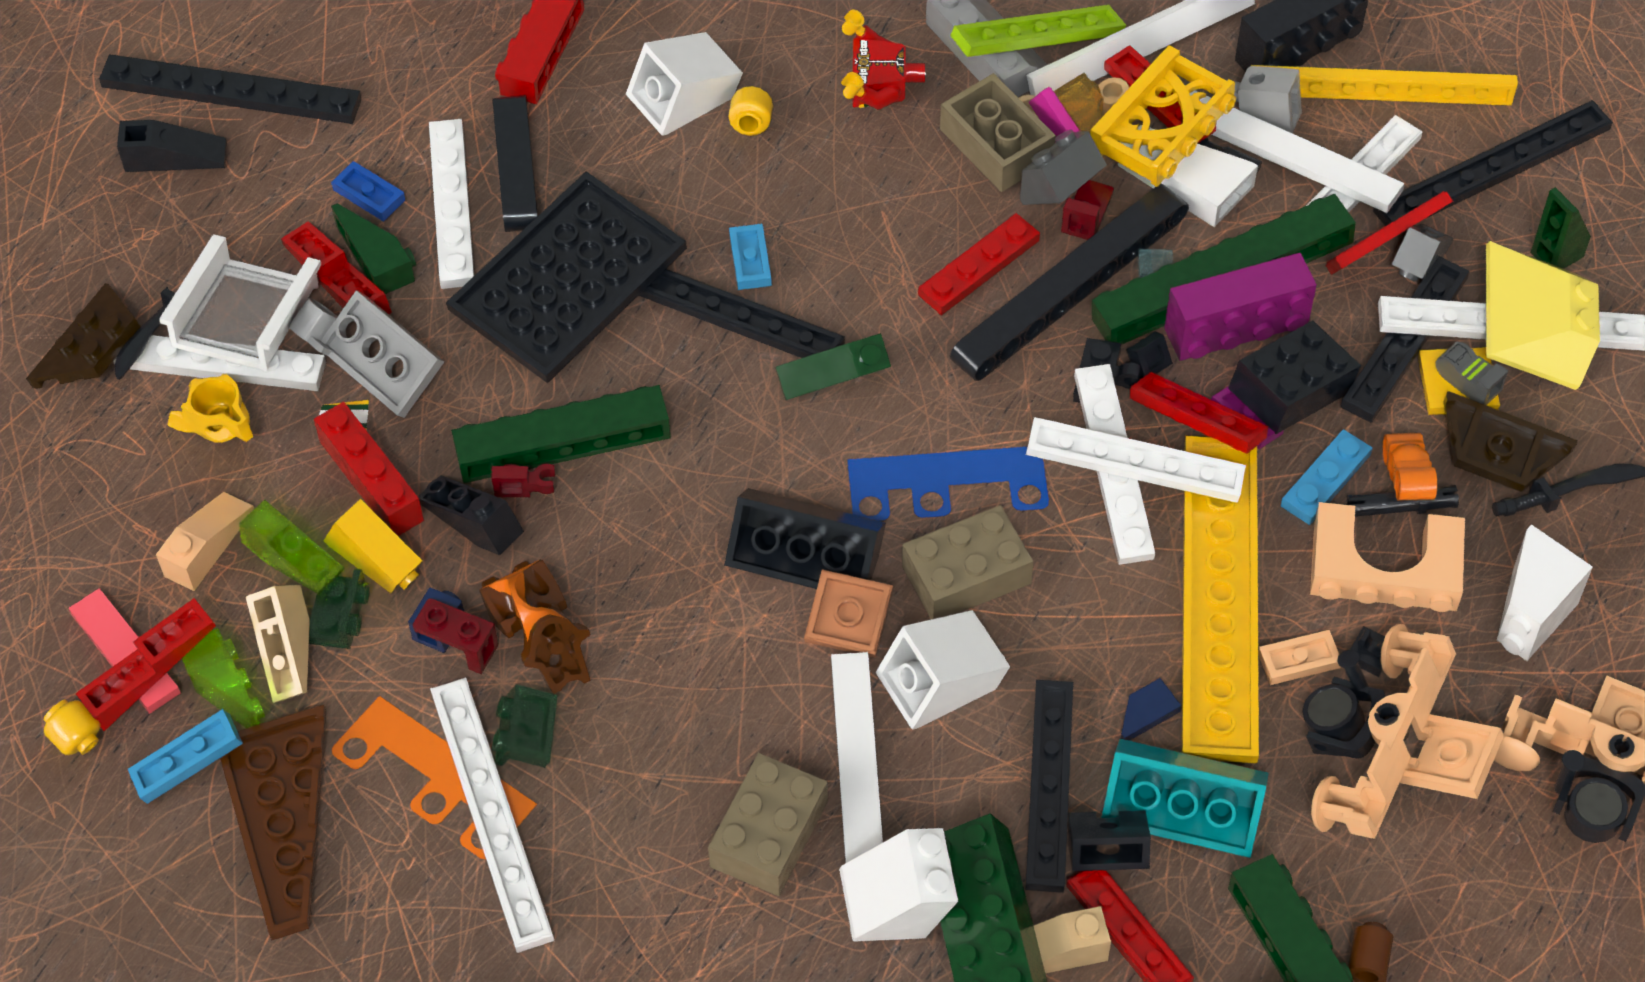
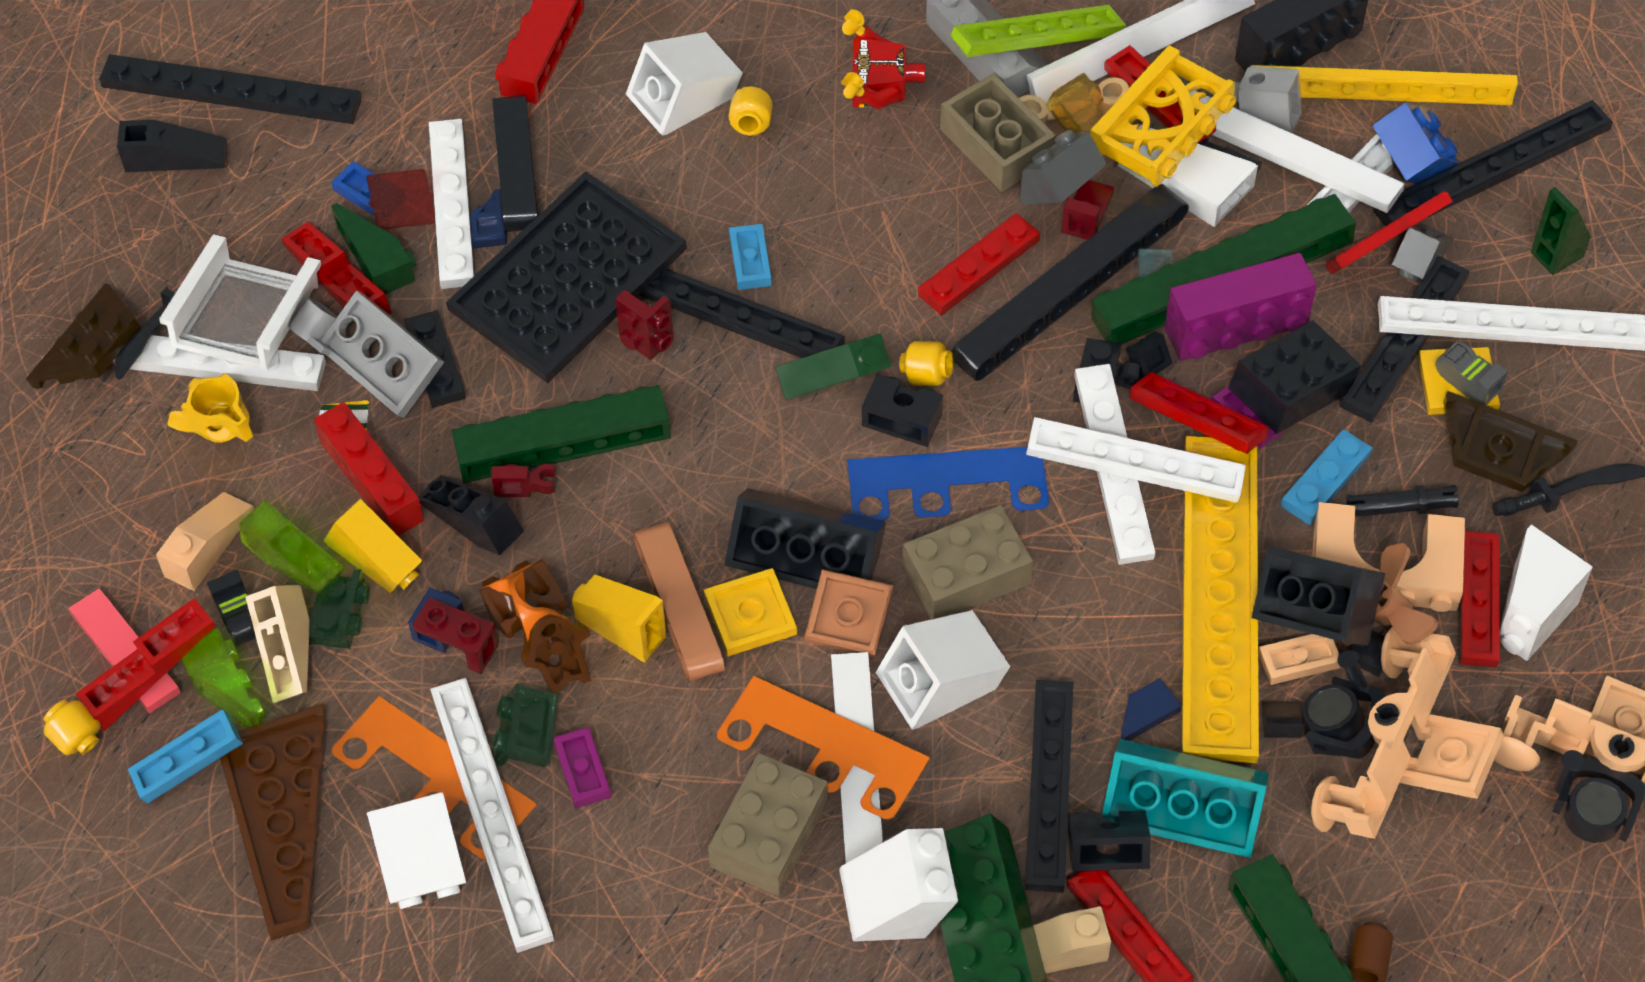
dark pink tile [1028,87,1080,143] -> none
orange piece [1383,433,1437,500] -> none
light yellow slope [1486,241,1600,390] -> none
none -> black leg [207,570,256,646]
none -> clear red piece [366,169,436,229]
none -> white slope [367,792,466,909]
none -> black plate [404,310,466,408]
none -> dark blue tile [469,189,507,248]
none -> magenta plate [553,727,611,809]
none -> yellow slope [572,574,667,663]
none -> dark red bracket [615,290,673,360]
none -> nougat beam [633,521,725,682]
none -> yellow plate [704,568,797,657]
none -> orange piece [717,676,930,819]
none -> black brick [862,374,943,447]
none -> yellow head [899,341,953,386]
none -> black brick [1251,546,1385,646]
none -> black slope [1261,702,1305,738]
none -> nougat piece [1334,543,1438,646]
none -> slope [1372,102,1460,184]
none -> red plate [1460,531,1500,668]

